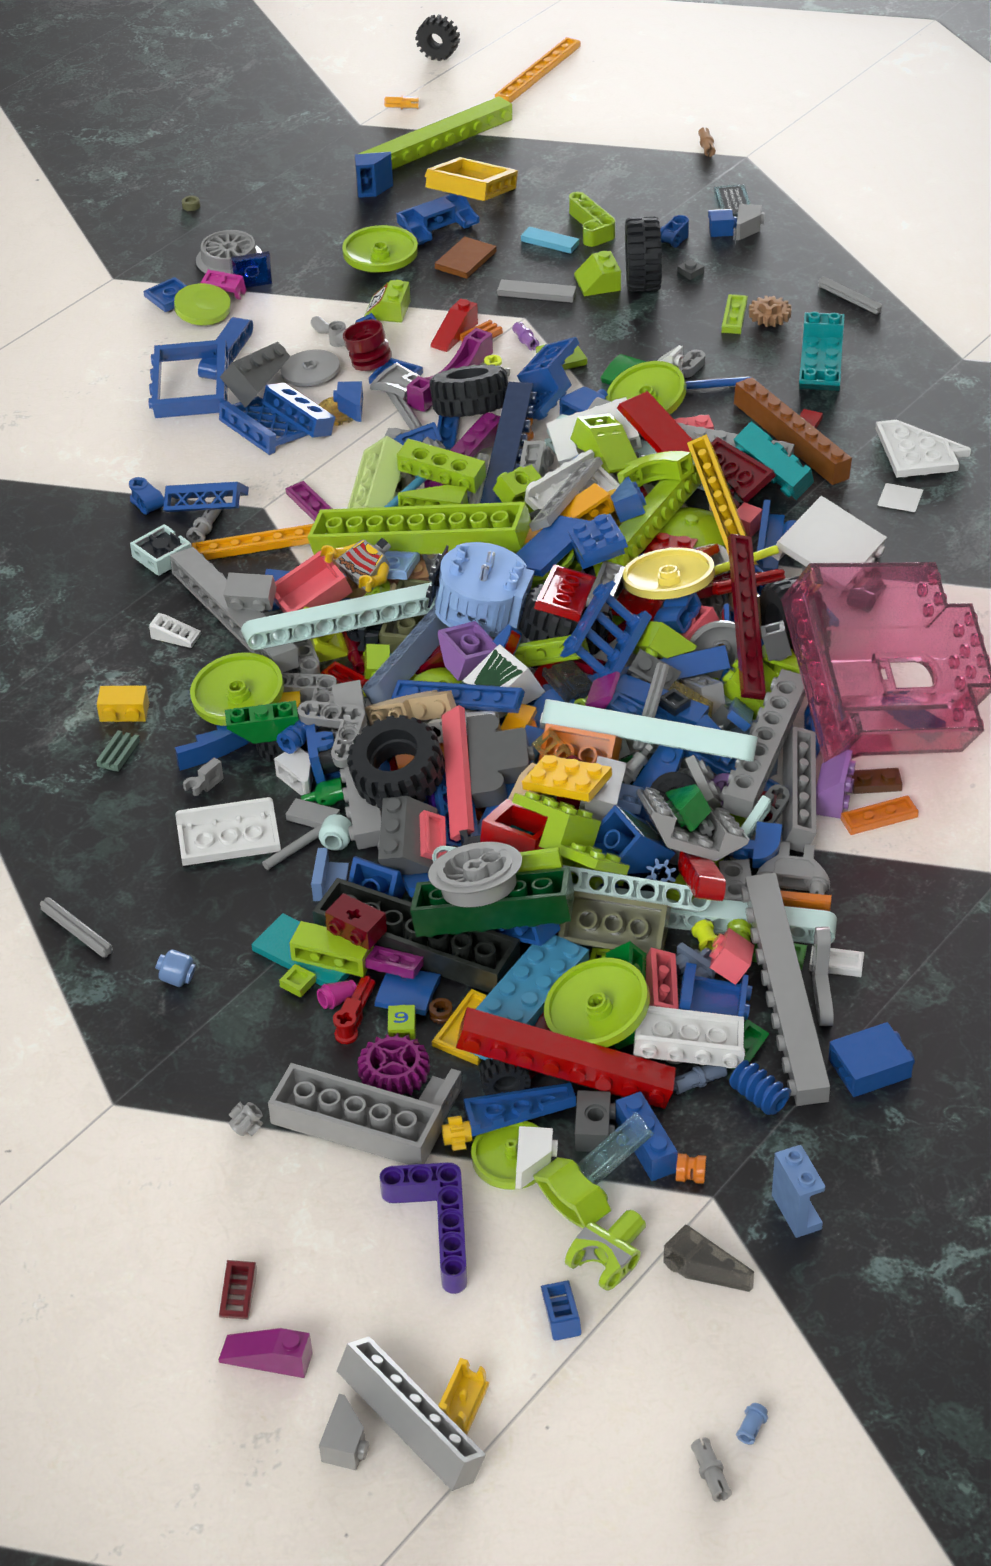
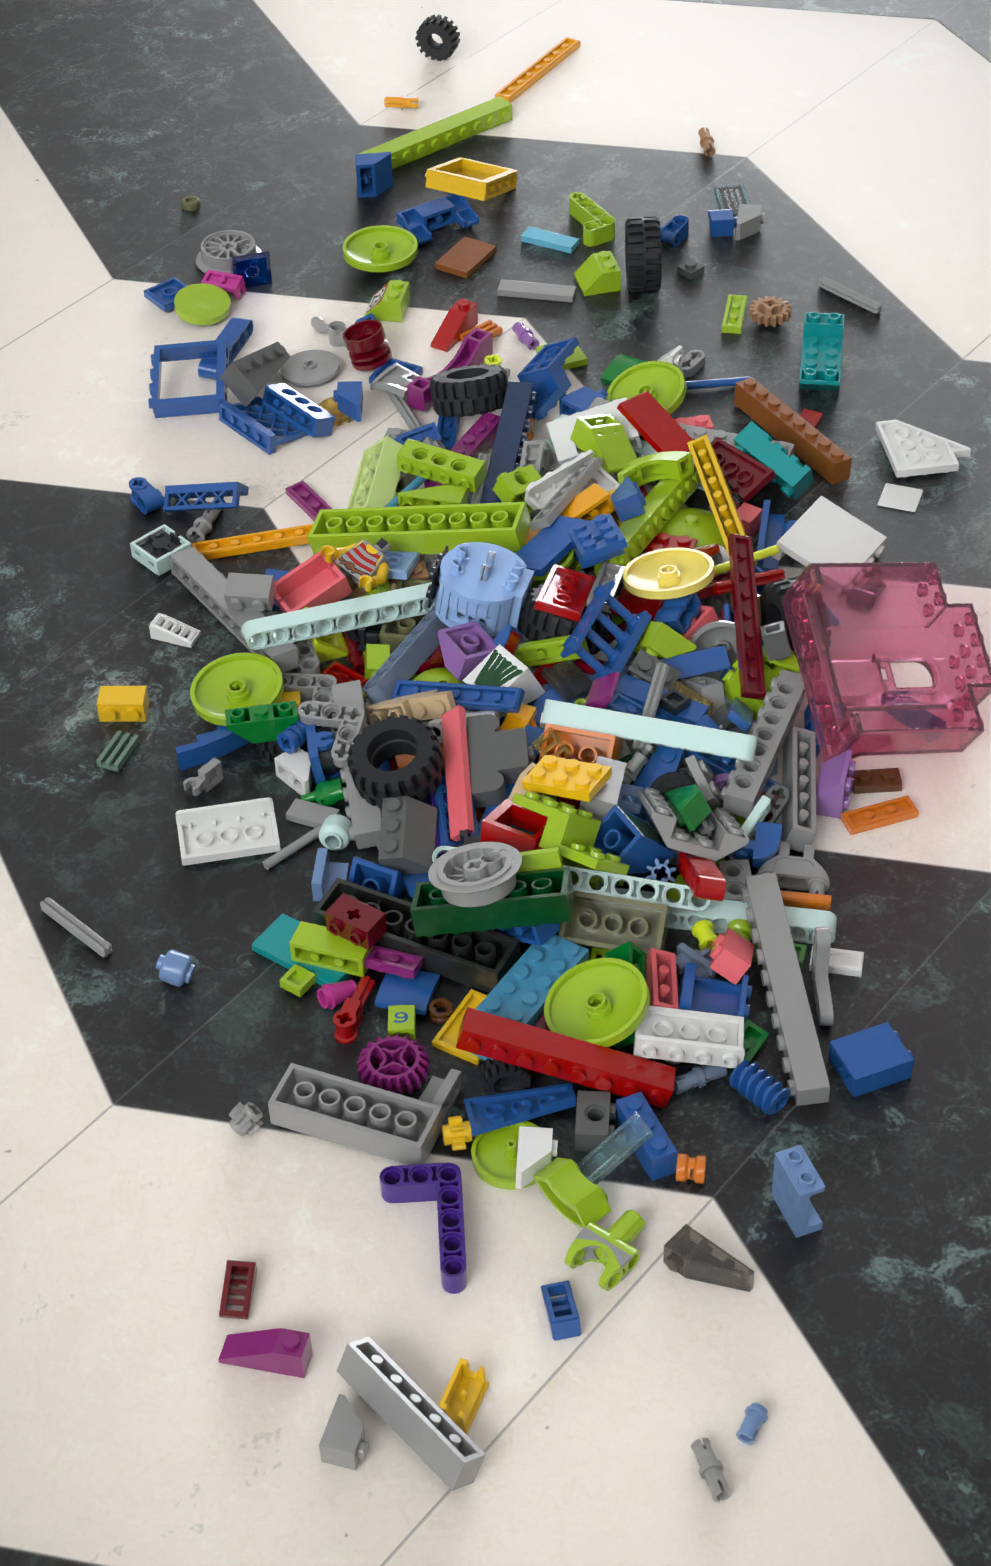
coral tile [419,810,446,860] -> none

